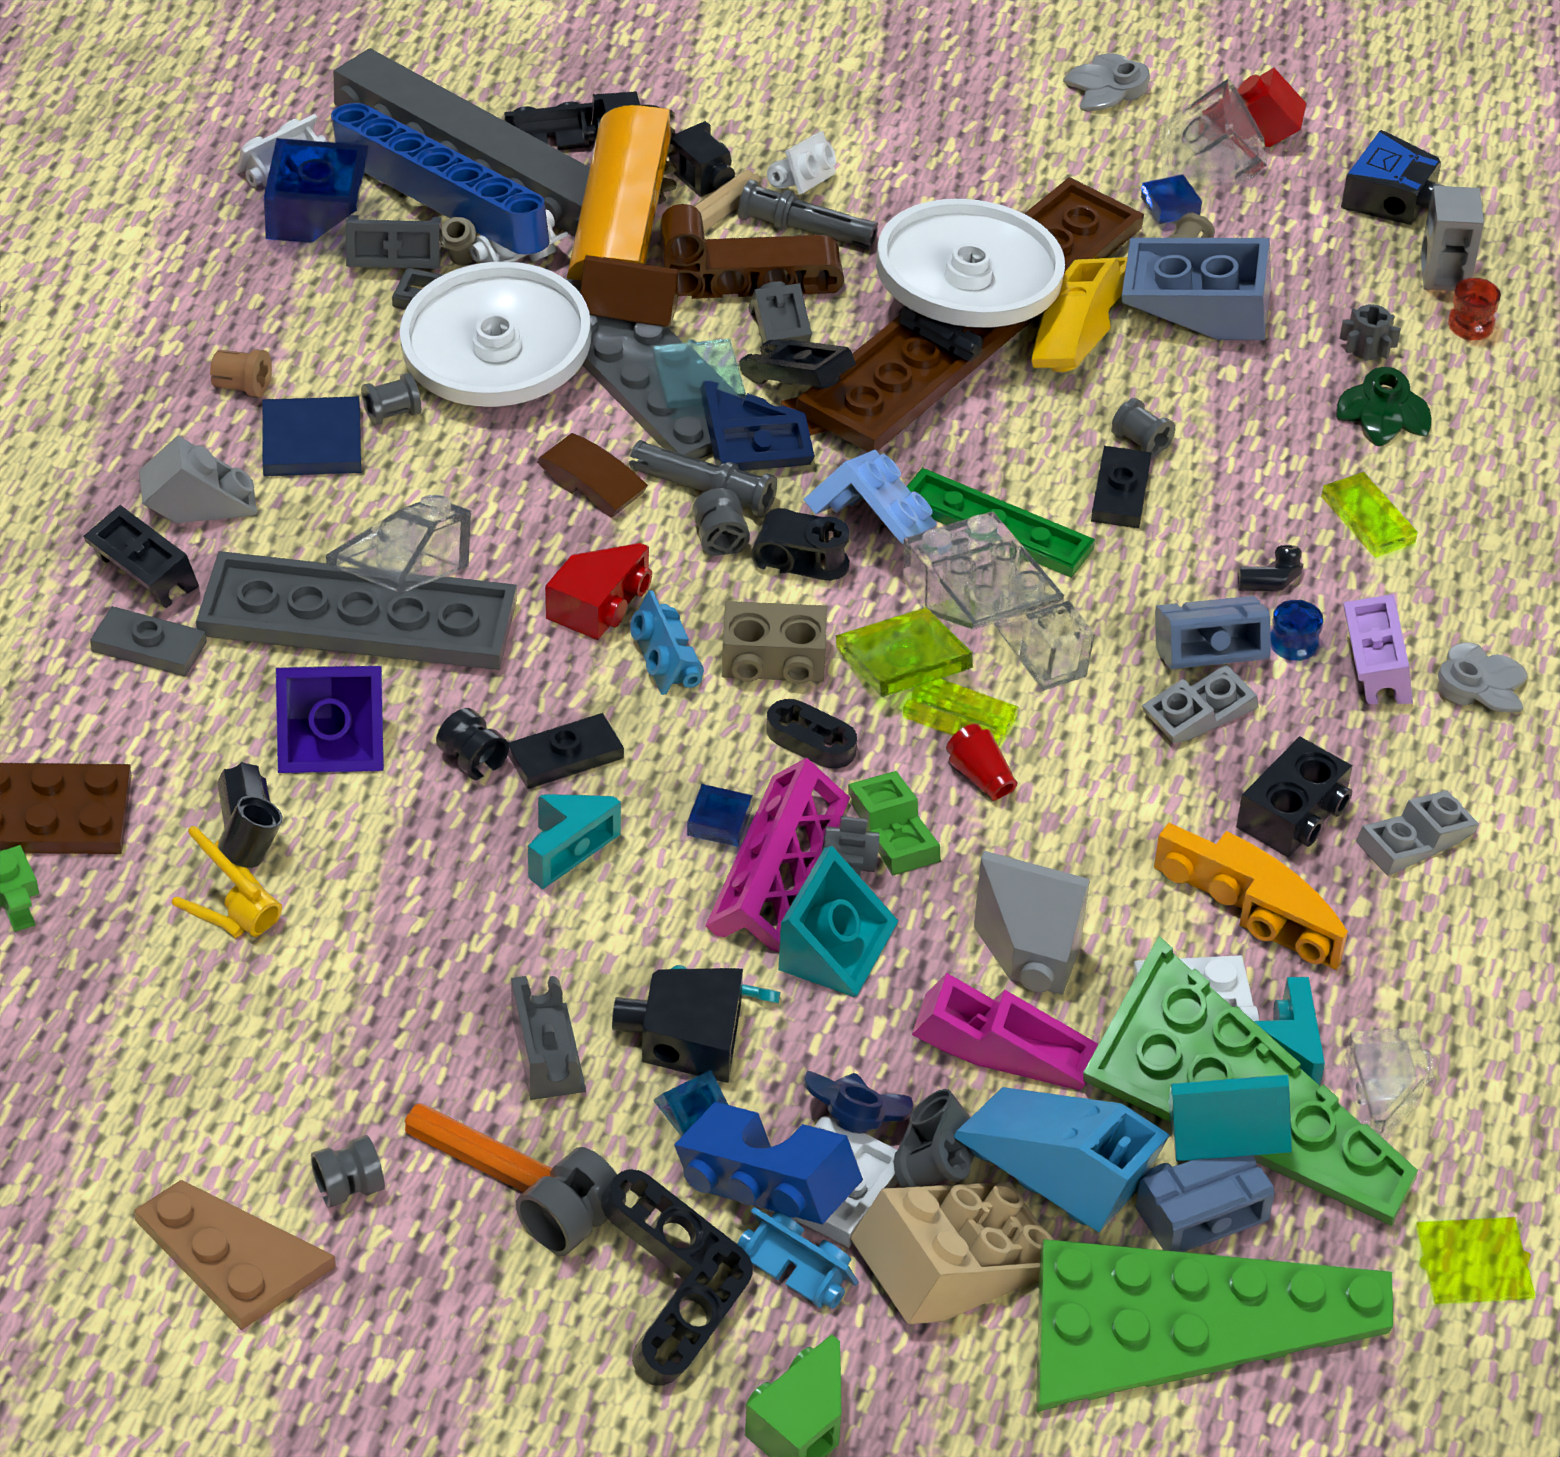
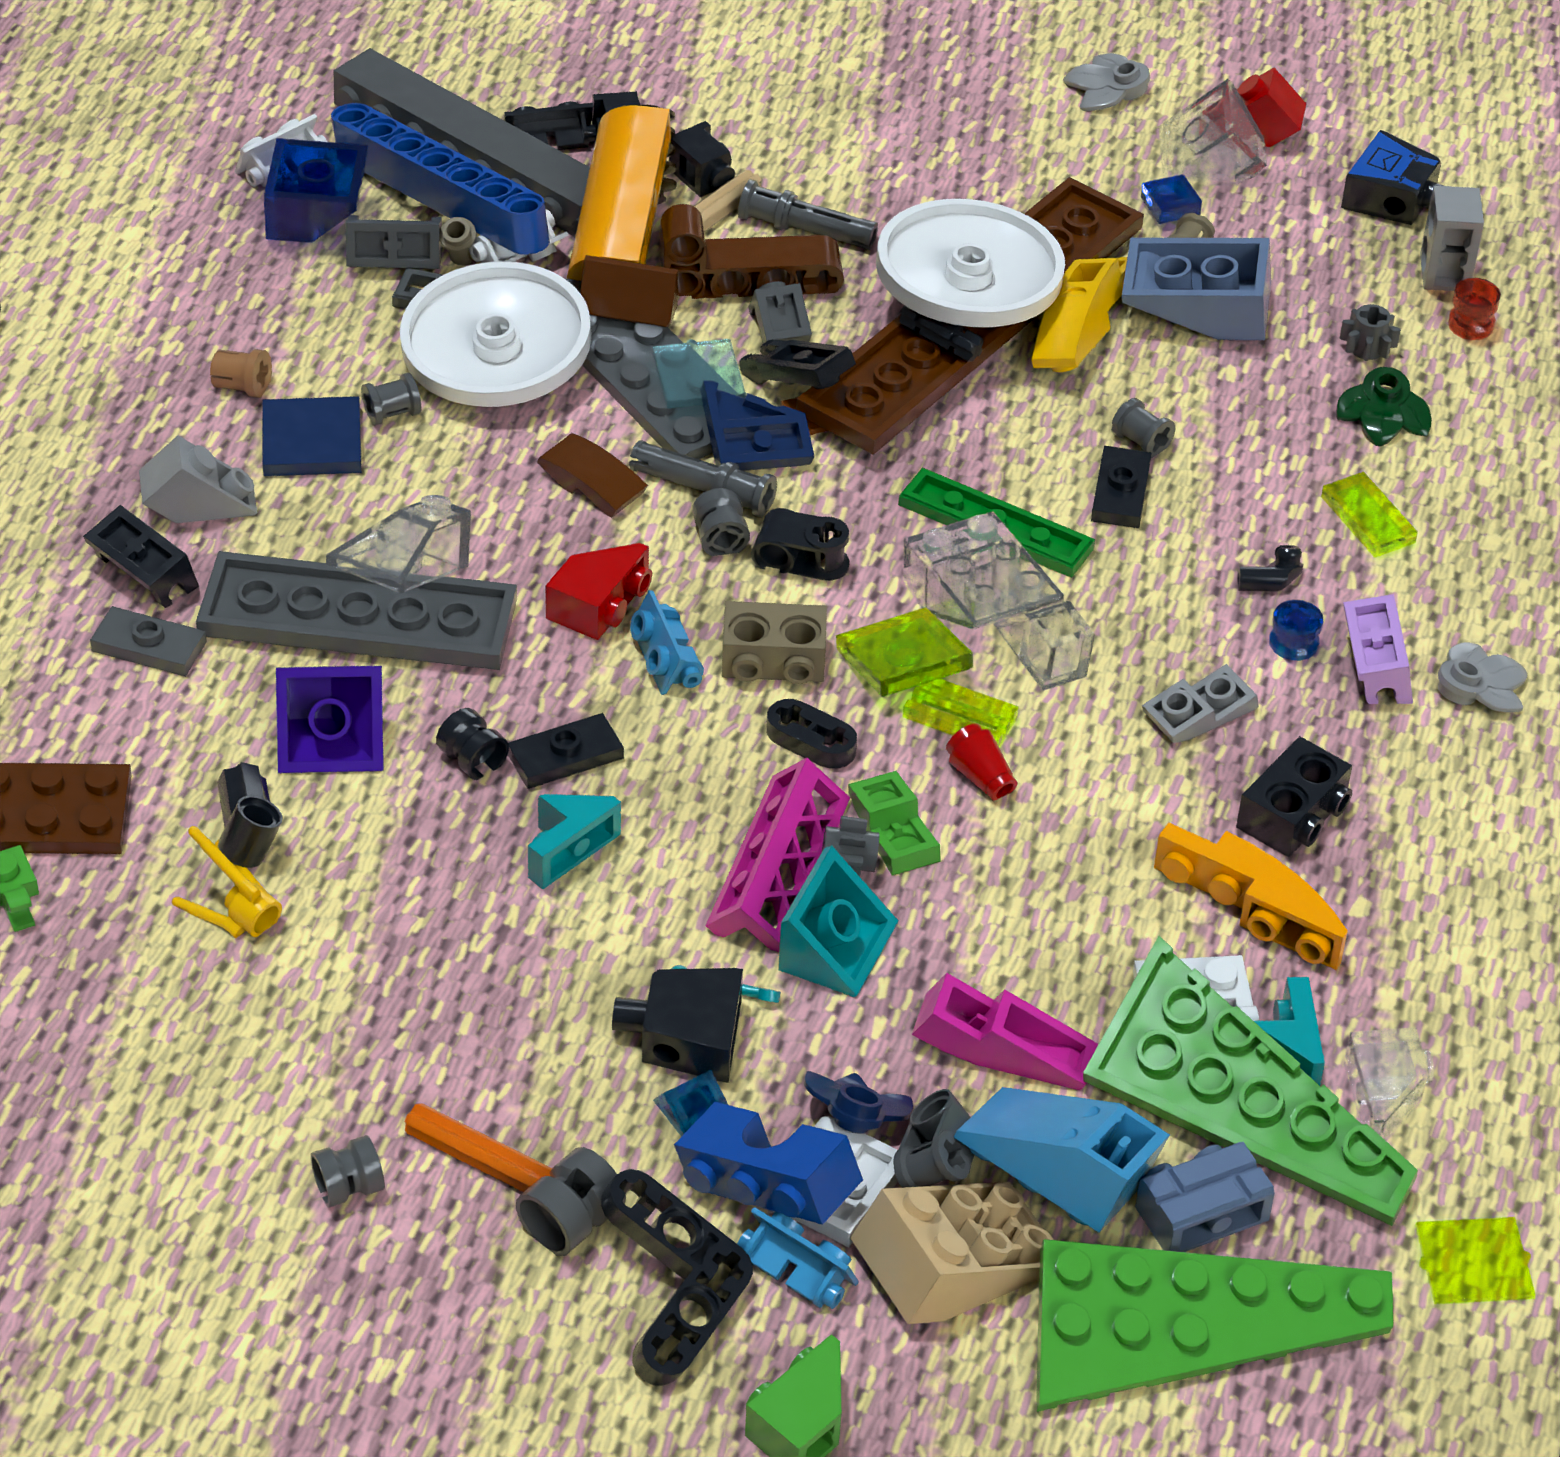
medium nougat wing [134,1180,336,1330] -> none
dark grey hinge [511,976,586,1100] -> none
clear blue plate [687,784,753,847] -> none
white hinge [767,131,836,194] -> none
light blue bracket [803,450,937,544] -> none
light grey slope [974,851,1090,995] -> none
sand blue brick [1155,596,1271,669] -> none
teal slope [1168,1075,1292,1161] -> none
light grey slope [1356,790,1479,876] -> none

